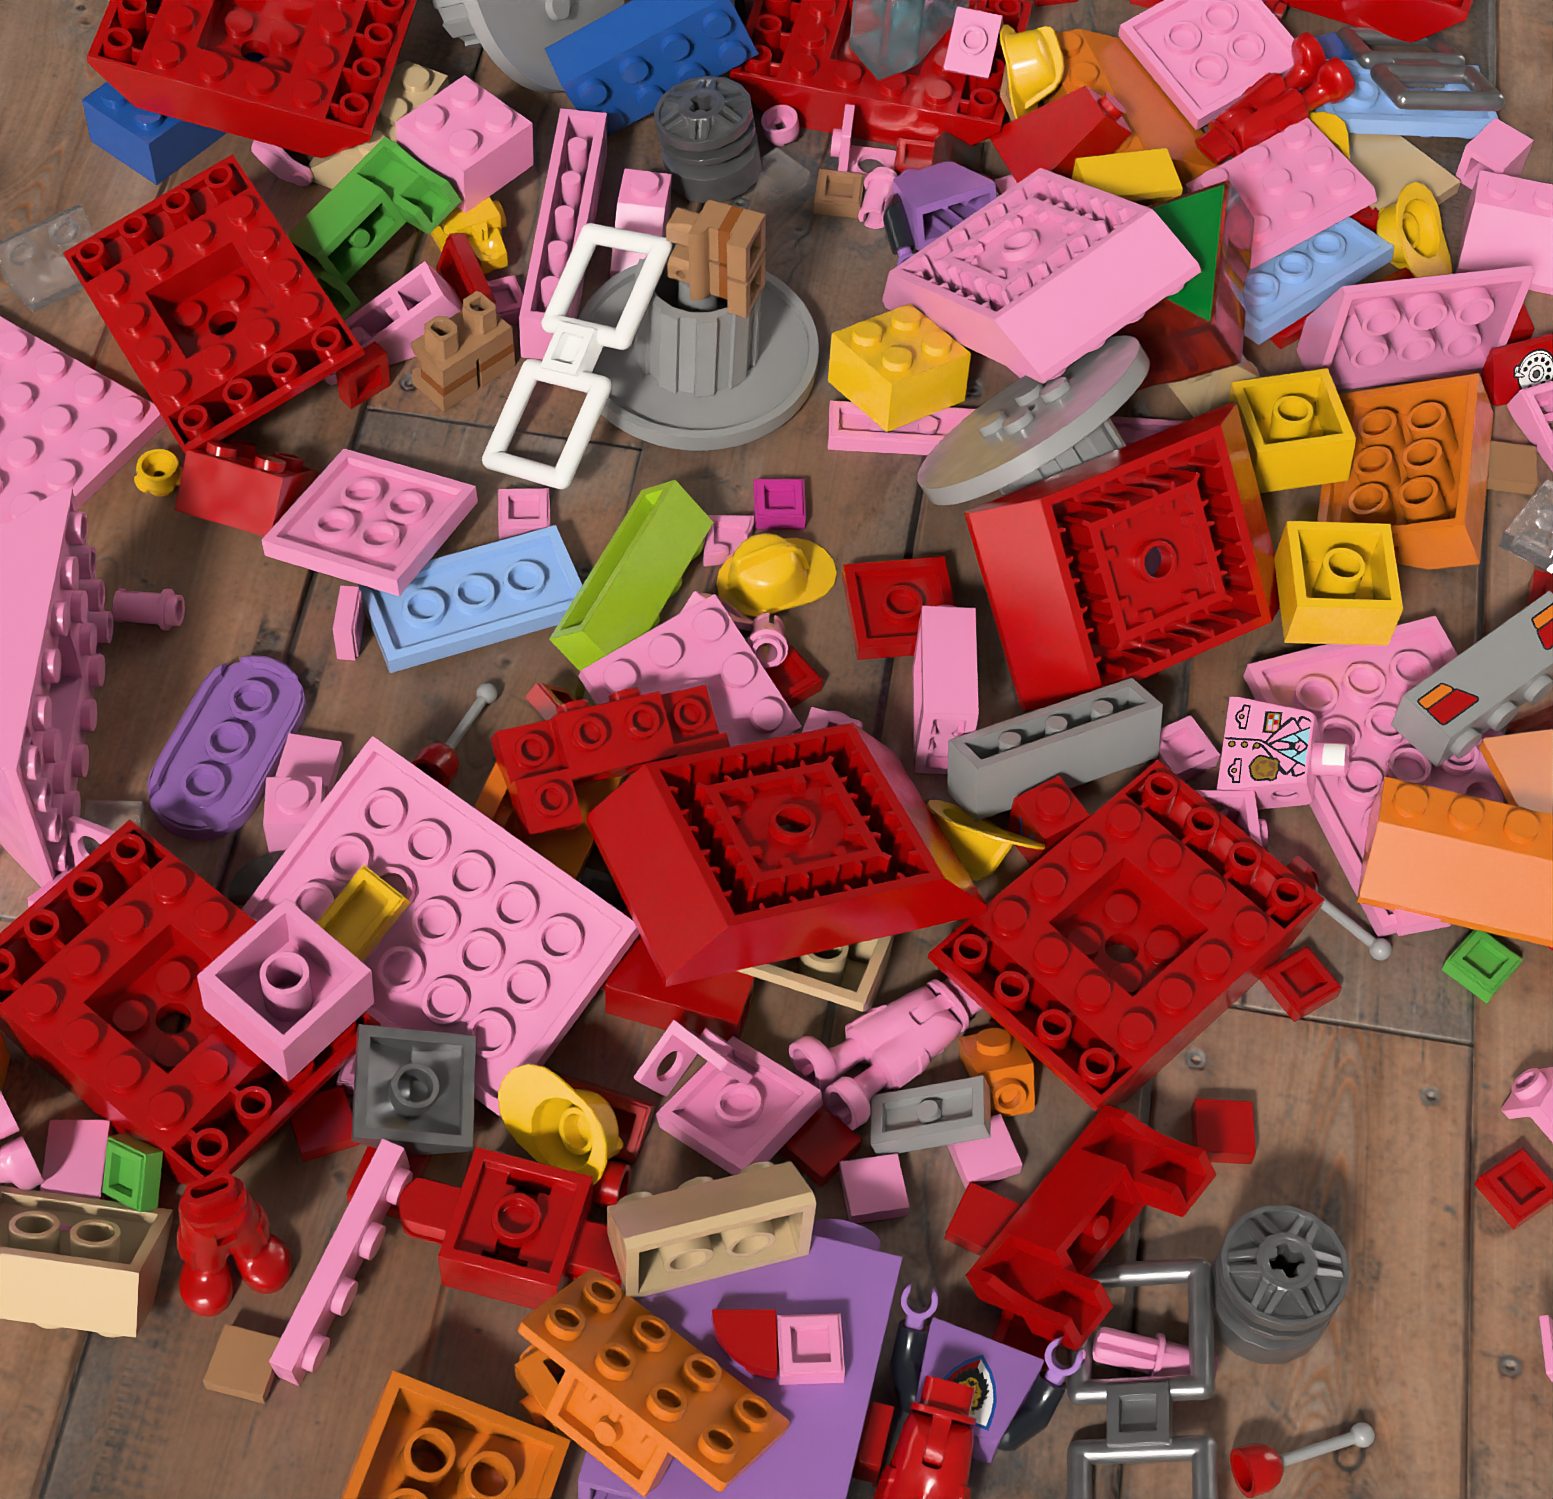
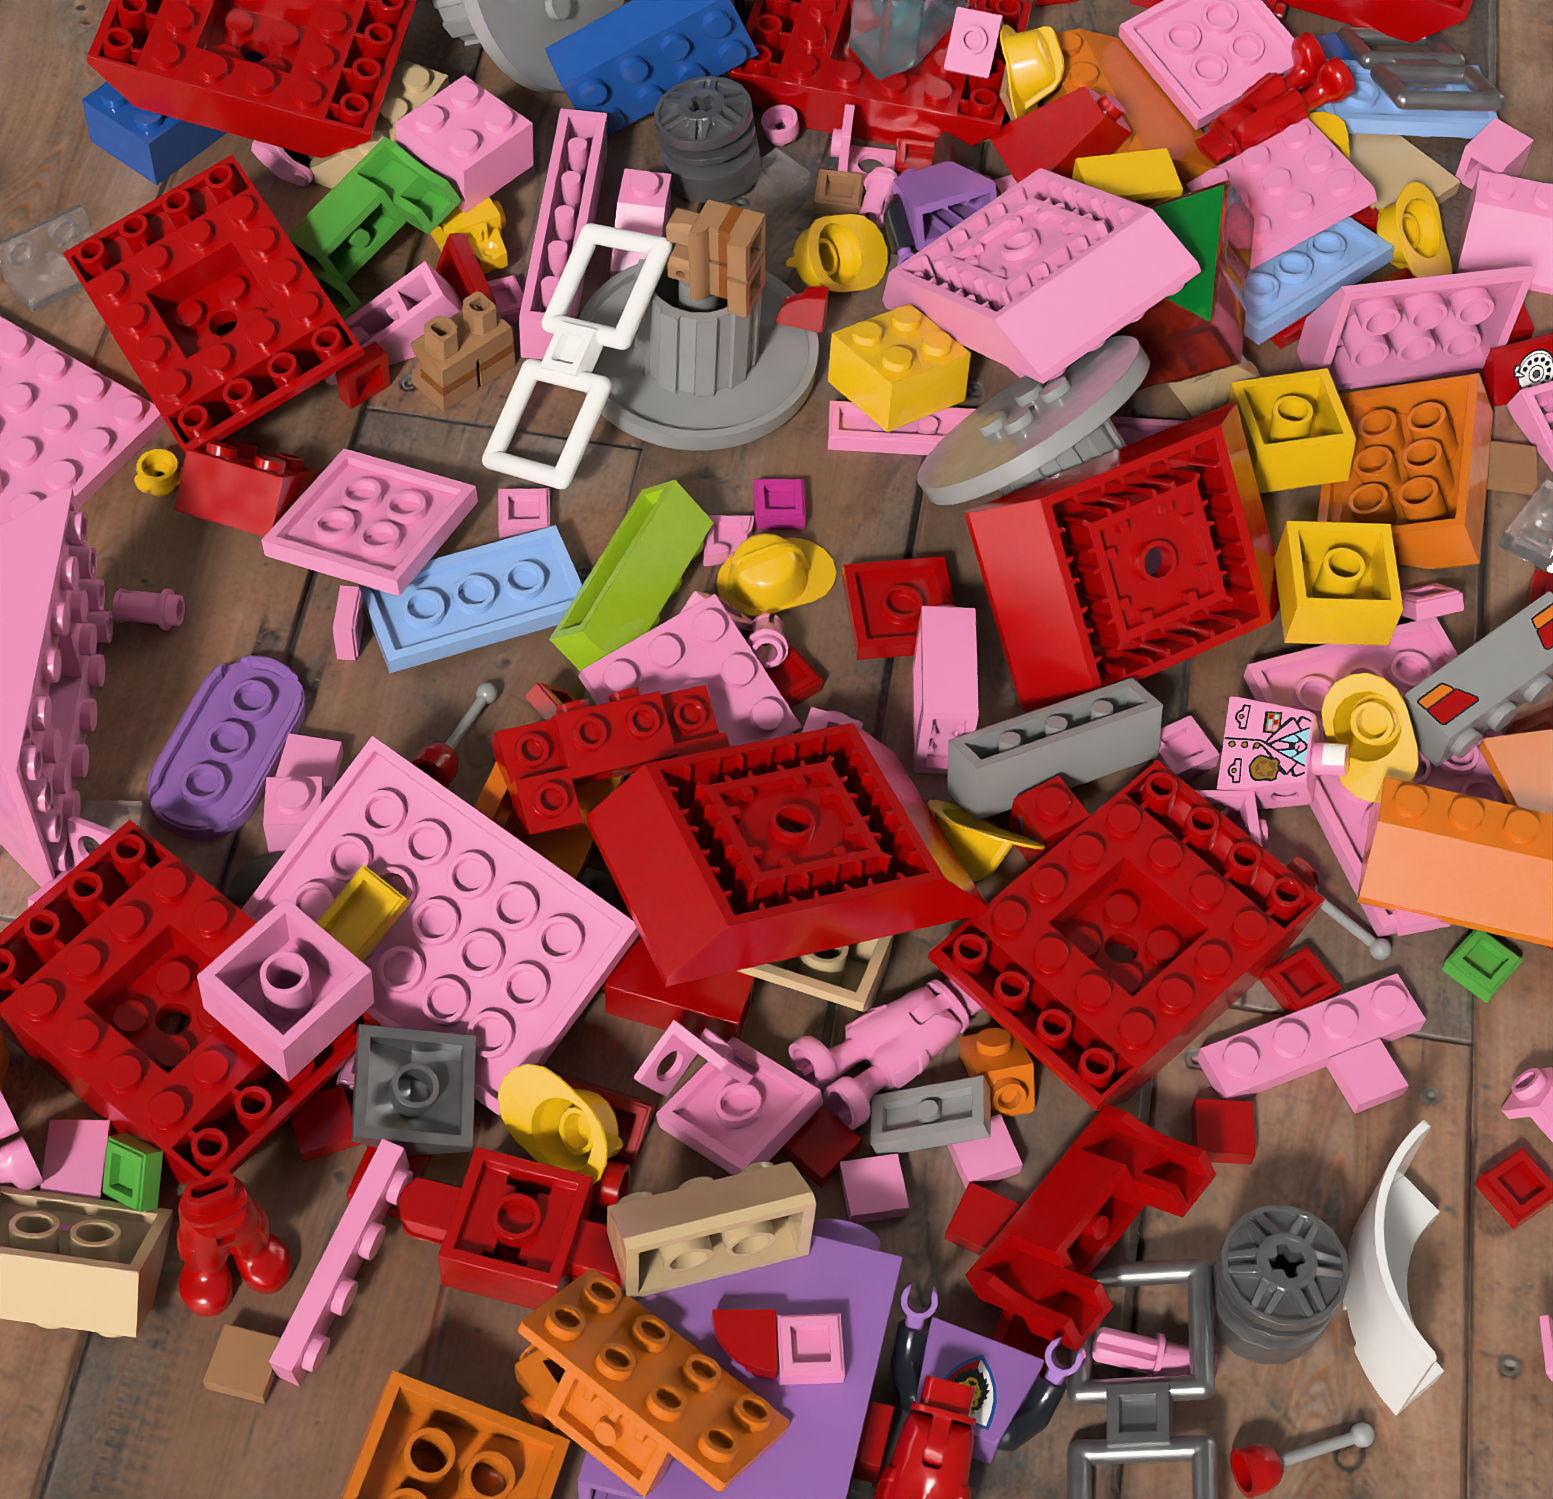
none -> tile [775,286,829,333]
none -> yellow piece [786,214,888,293]
none -> bright pink plate [1197,973,1426,1101]
none -> yellow piece [1321,673,1419,802]
none -> bright pink tile [1326,1038,1409,1114]
none -> white panel [1343,1120,1444,1415]
none -> bright pink tile [1401,583,1464,621]

